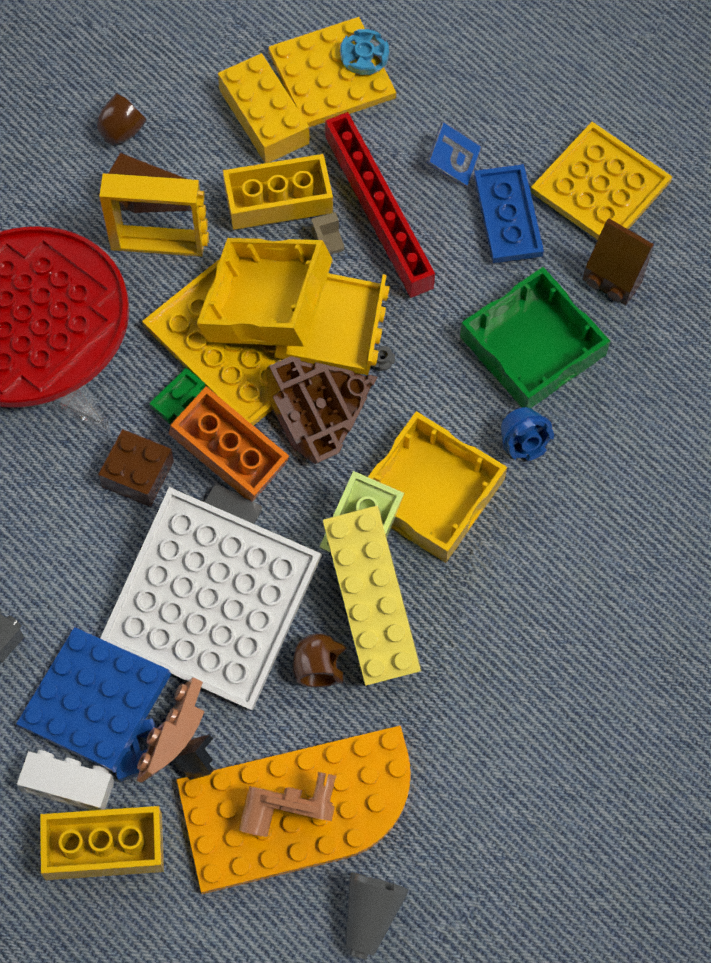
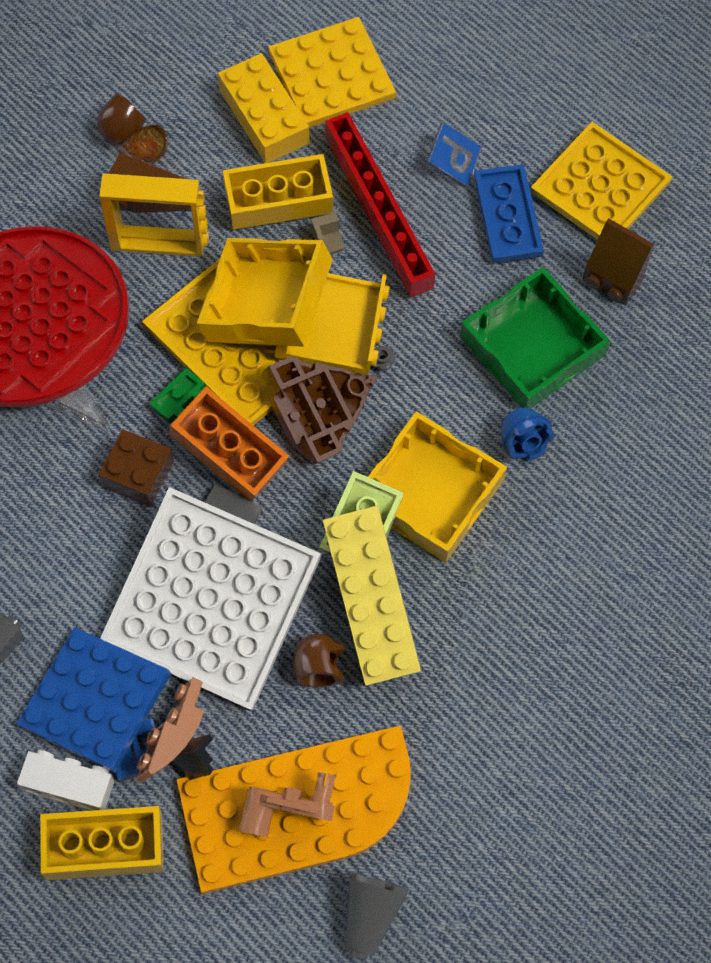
dark azure piece [340,29,389,75] -> none
none -> clear orange hair [126,124,168,164]

